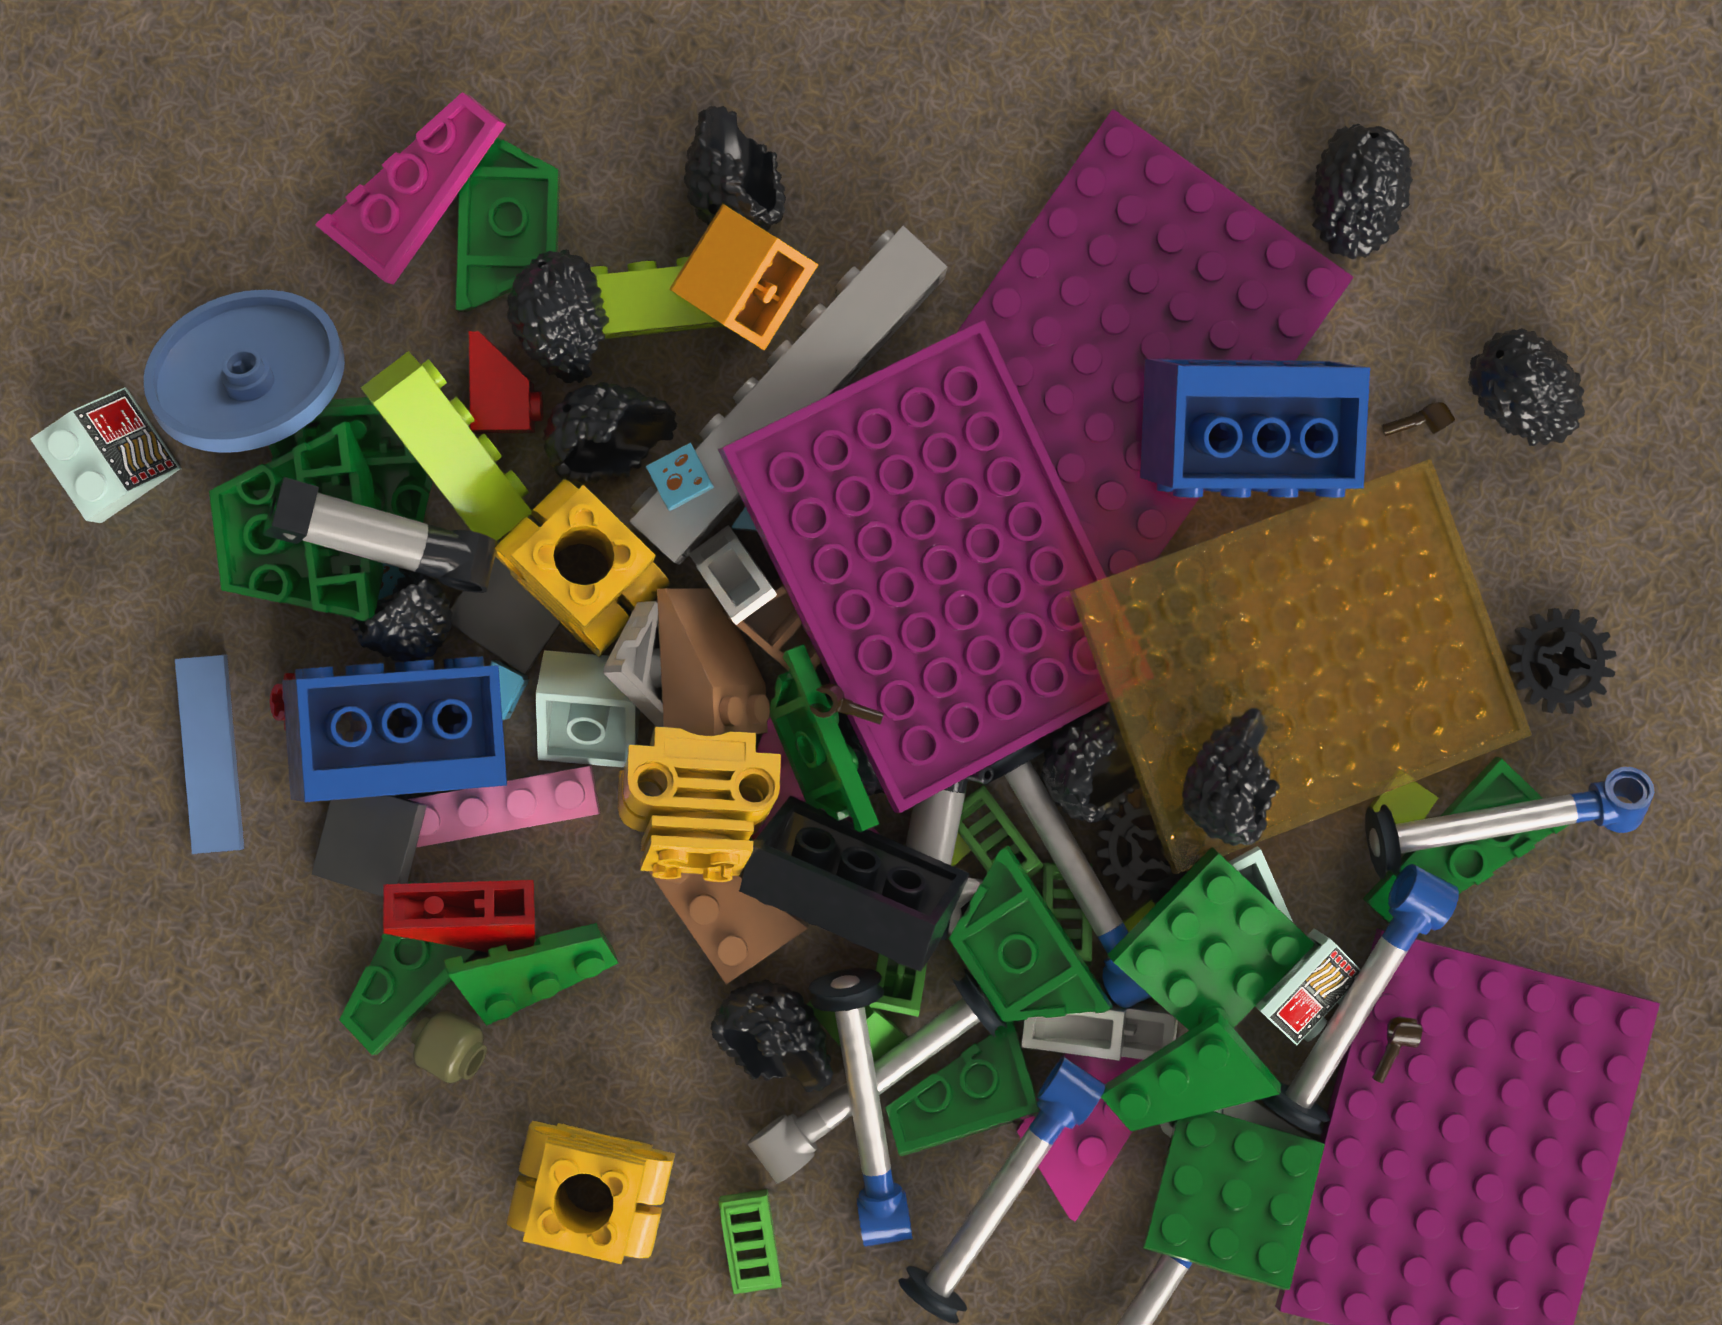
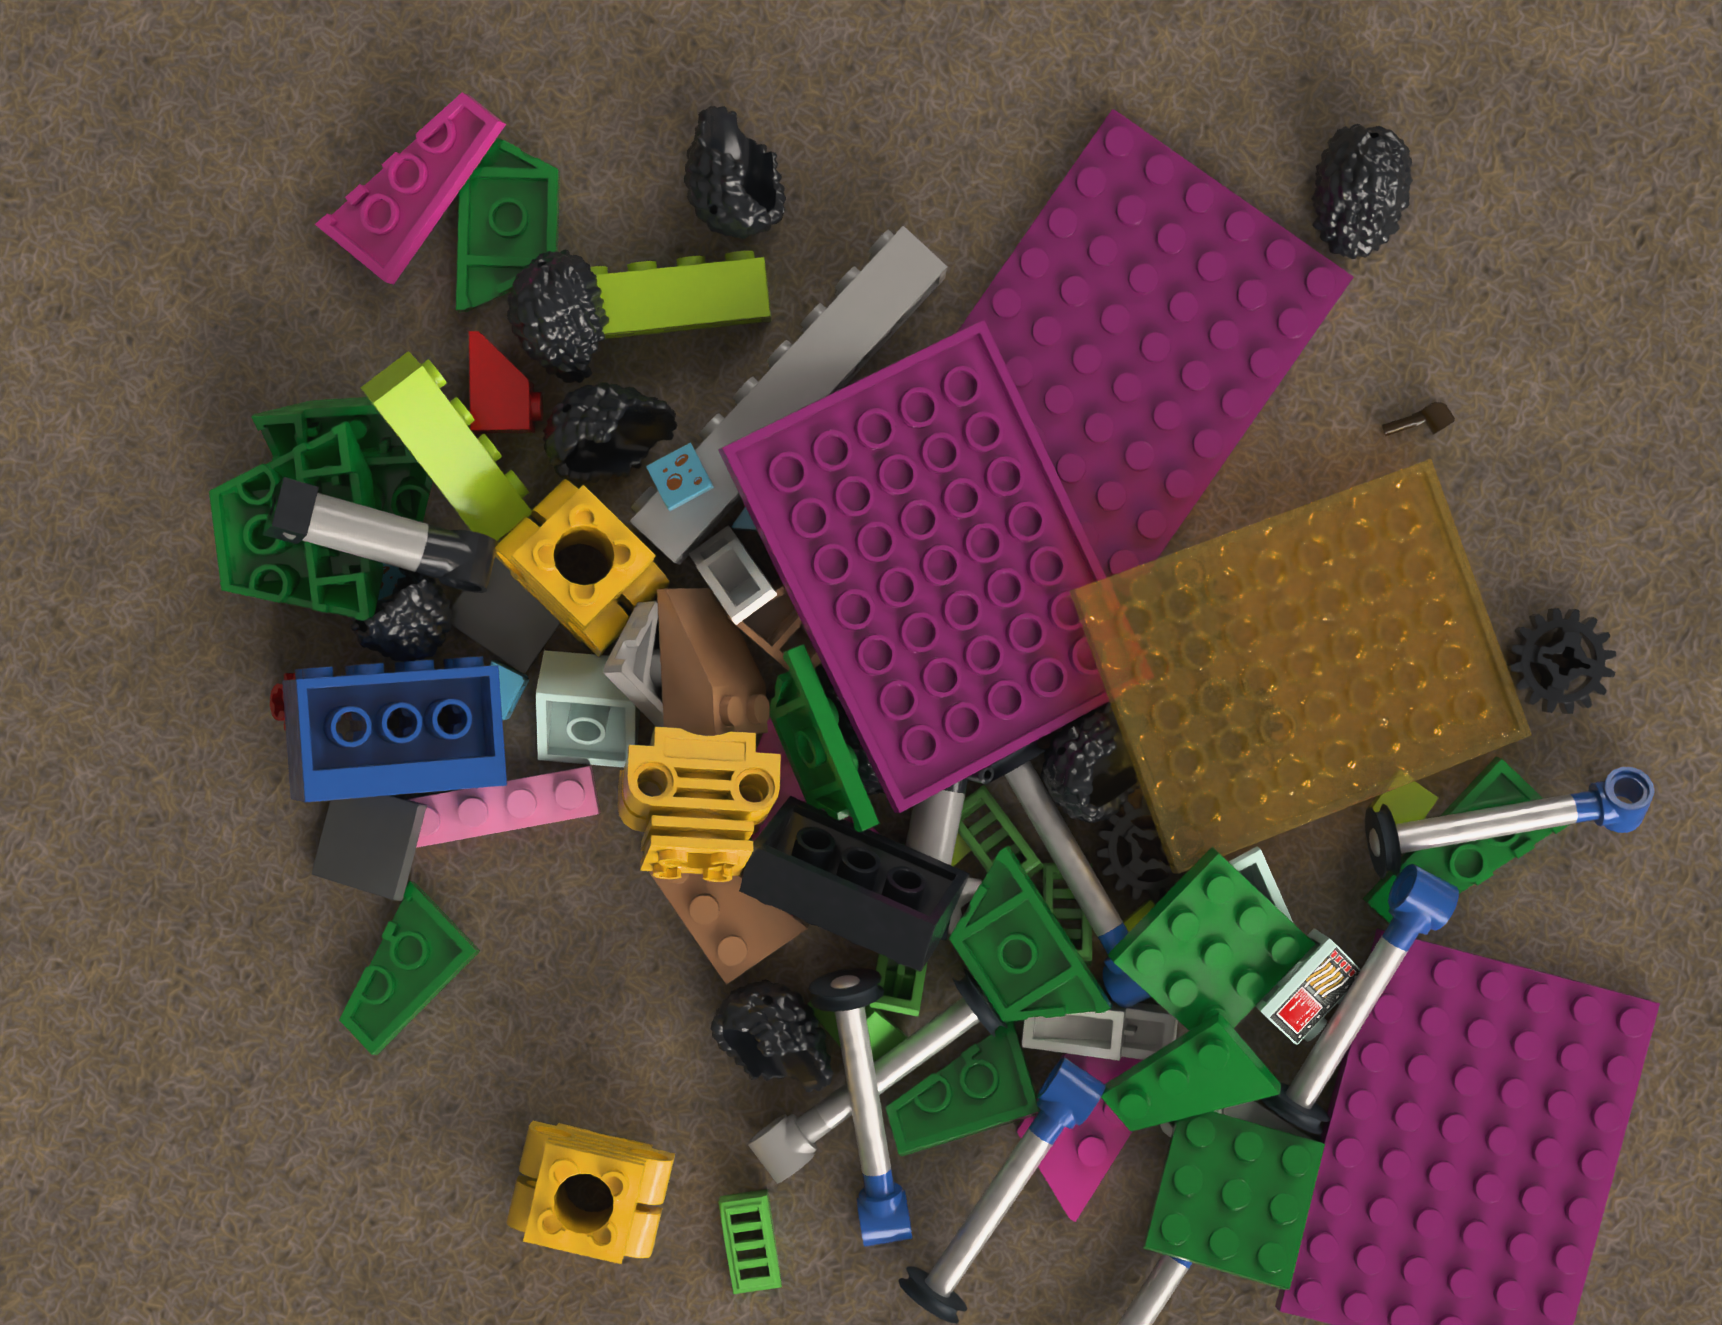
slope [30,387,182,523] -> none
medium blue dish [144,290,345,453] -> none
medium blue tile [175,655,244,854] -> none
red slope [383,880,535,952] -> none
olive head [411,1010,487,1084] -> none
green wing [444,923,619,1026] -> none
light orange slope [670,204,818,351] -> none
dark brown hand [810,683,884,725] -> none
blue brick [1140,359,1370,498] -> none
black piece [1182,708,1280,846] -> none
dark brown hand [1372,1016,1422,1083] -> none
black piece [1468,328,1585,446] -> none

